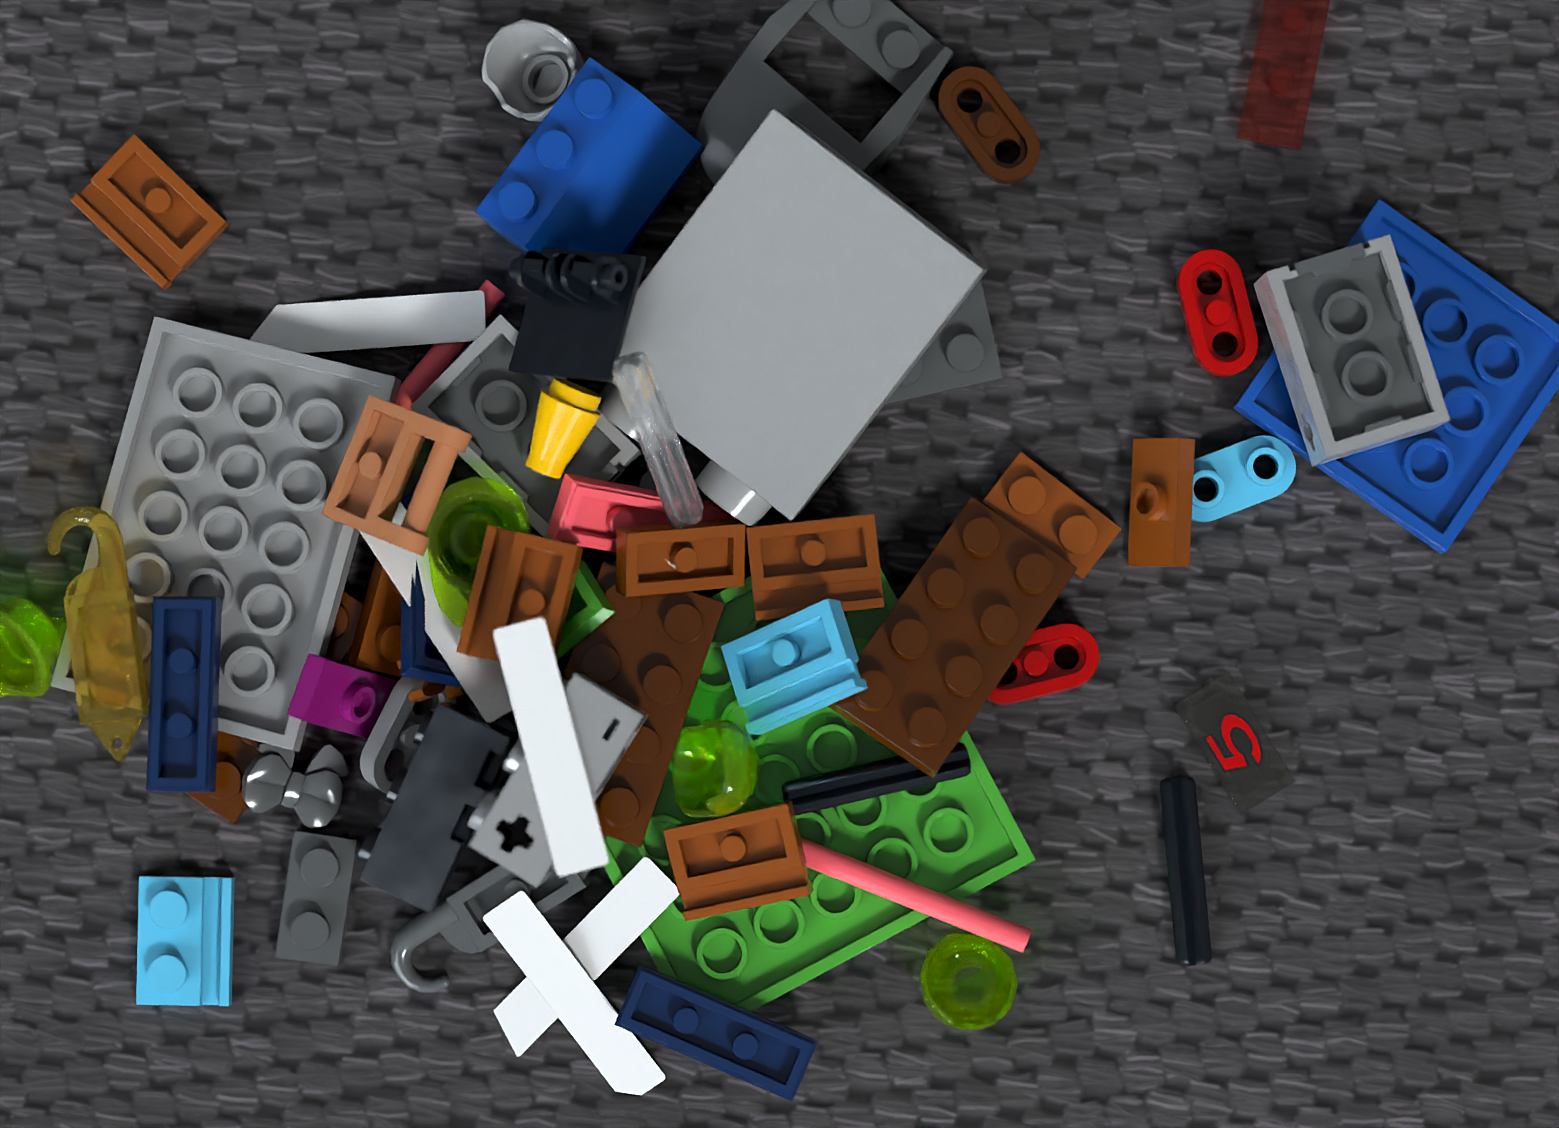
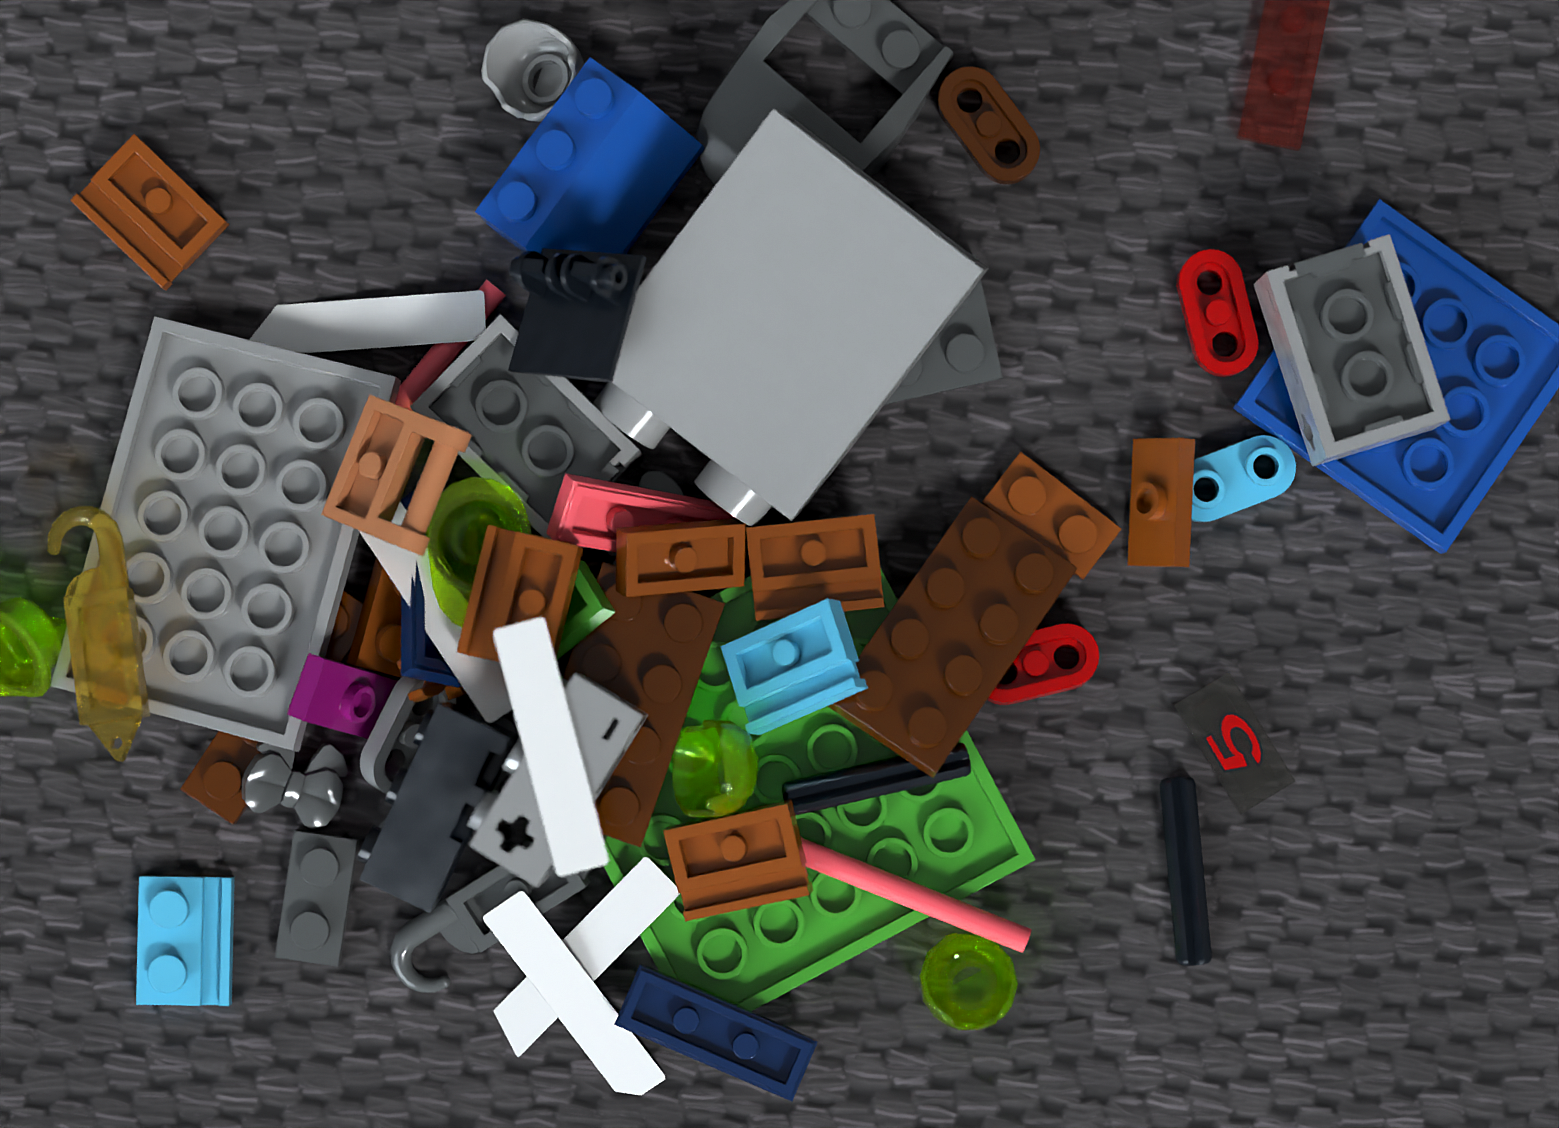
dark blue tile [146,596,222,793] -> none
yellow cone [525,377,602,479] -> none
clear axle [613,351,704,527] -> none

